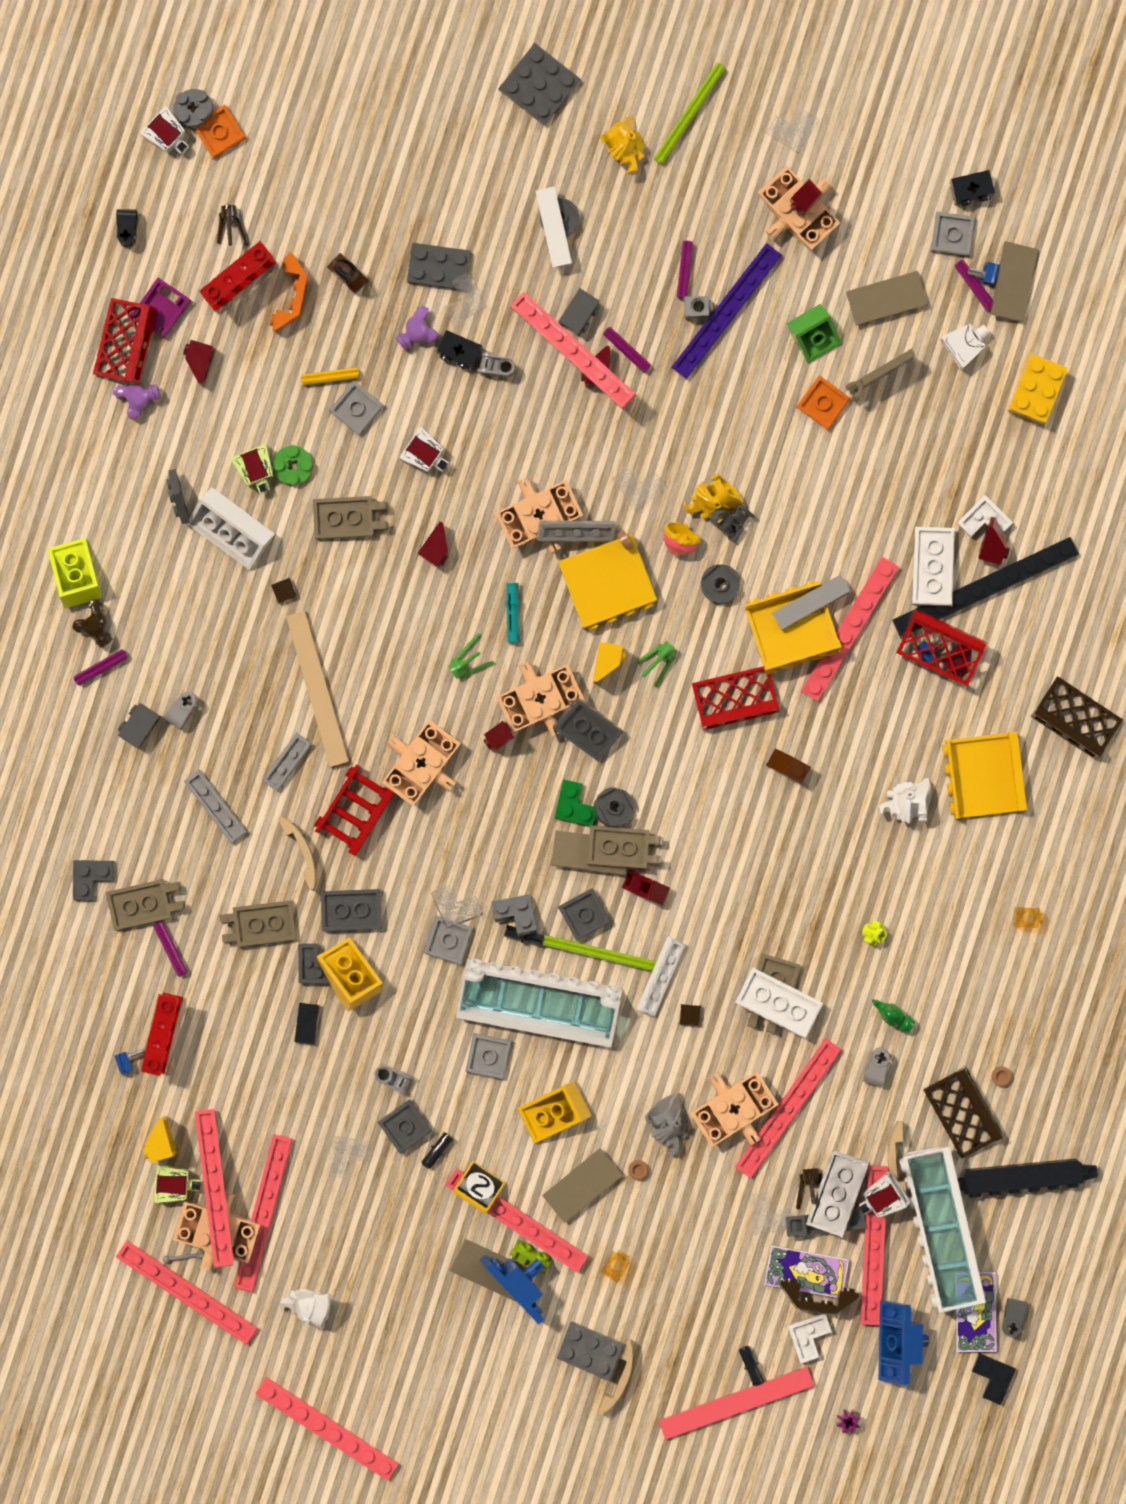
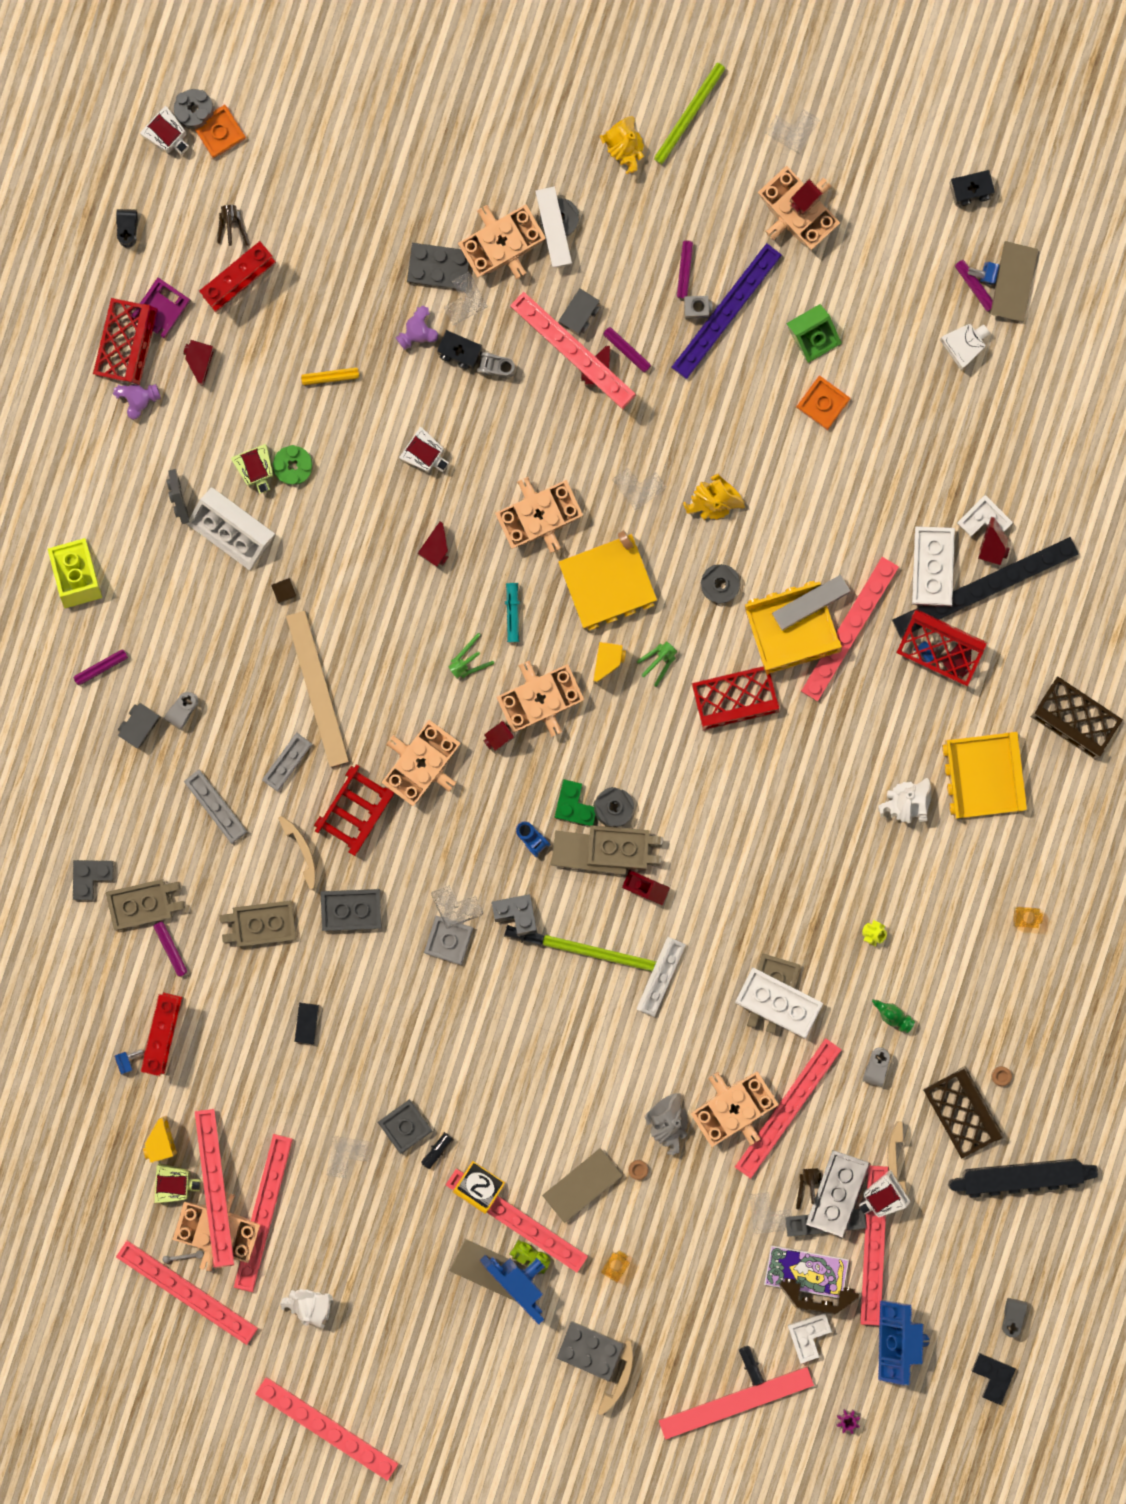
dark brown animal [72,600,113,648] -> none
orange slope [270,252,309,332] -> none
dark grey plate [298,943,330,983] -> none
dark tan tile [313,496,388,539] -> none
yellow slope [317,937,383,1012] -> none
piece [327,253,369,295] -> none
light grey tile [329,380,384,436] -> none
light grey piece [375,1065,414,1095] -> none
window [456,959,622,1047] -> none
light grey tile [465,1033,512,1080] -> none
dark grey plate [498,43,581,126] -> none
yellow slope [517,1081,591,1144] -> none
light grey tile [537,520,616,542] -> none
dark grey plate [553,697,623,761] -> none
dark grey plate [558,888,611,941] -> none
yellow hair [663,521,701,556] -> none
dark brown tile [679,1004,701,1026] -> none
dark grey piece [710,504,755,542] -> none
reddish brown slope [766,748,811,784] -> none
dark tan tile [845,349,916,401] -> none
dark tan piece [846,271,928,326] -> none
clear light blue window [900,1145,986,1313] -> none
light grey tile [931,212,975,257] -> none
tile [955,1271,997,1352] -> none
yellow brick [1007,353,1068,425] -> none
none -> light nougat slope [458,204,546,279]
none -> blue piece [516,821,551,858]

